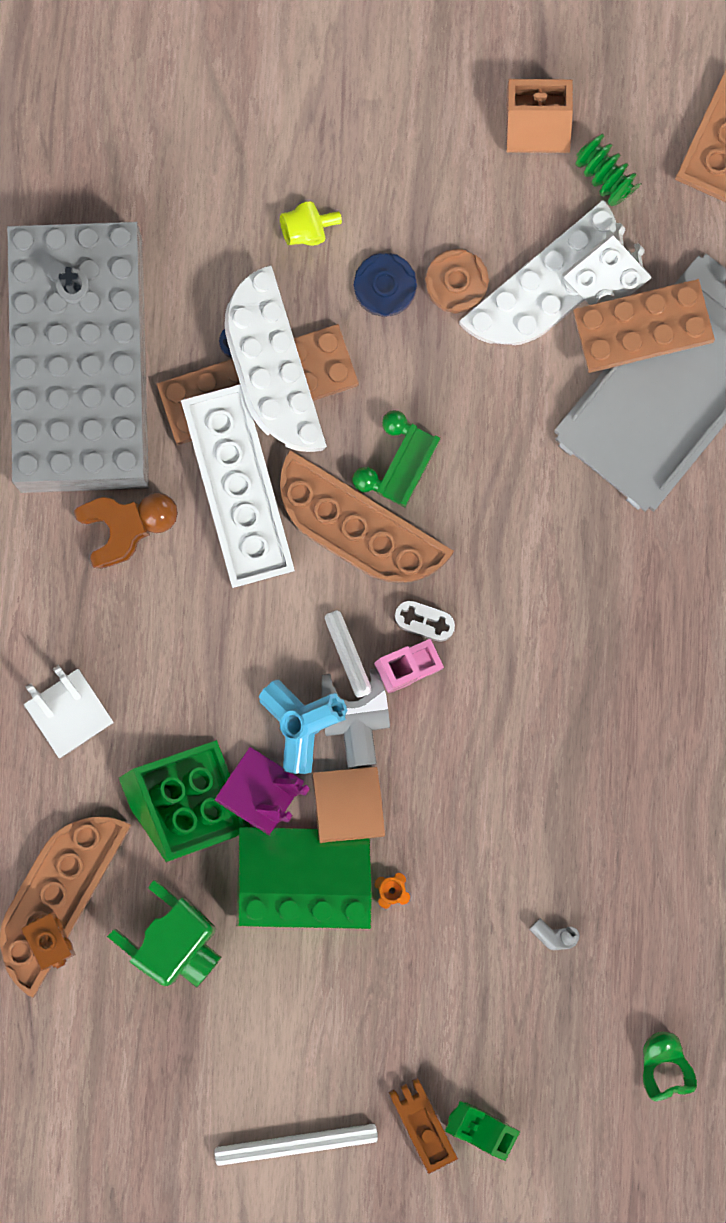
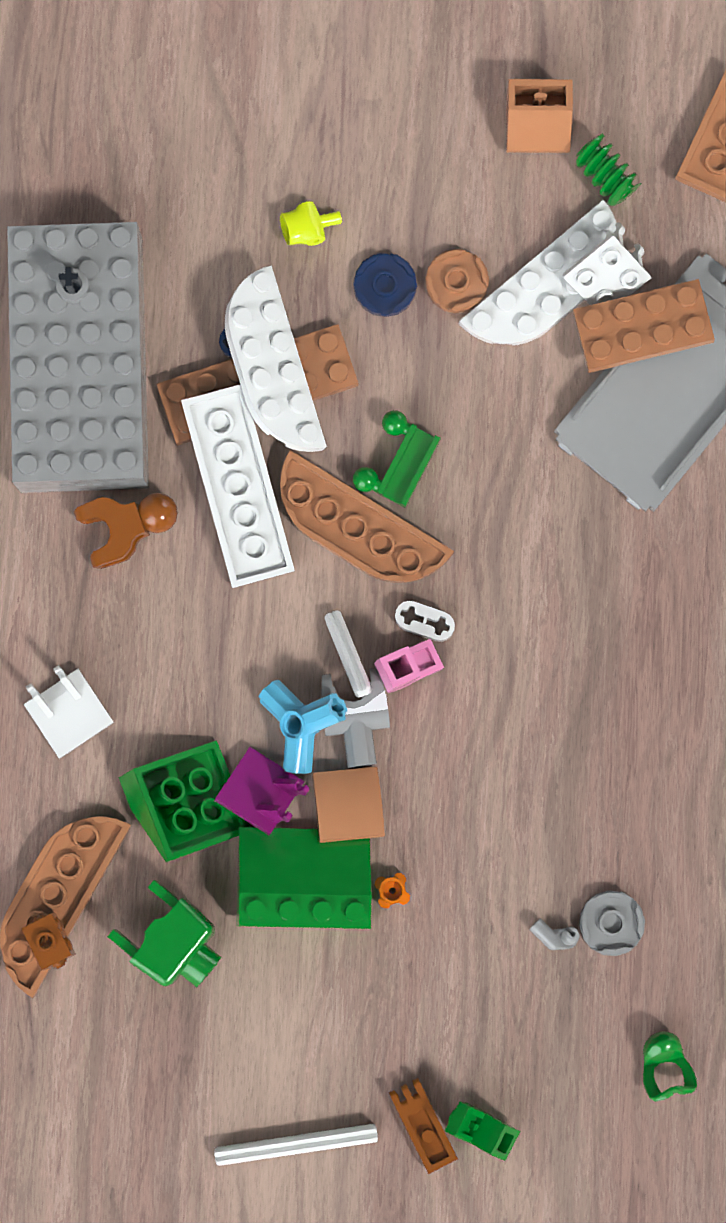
none -> light grey tile [579,890,645,956]

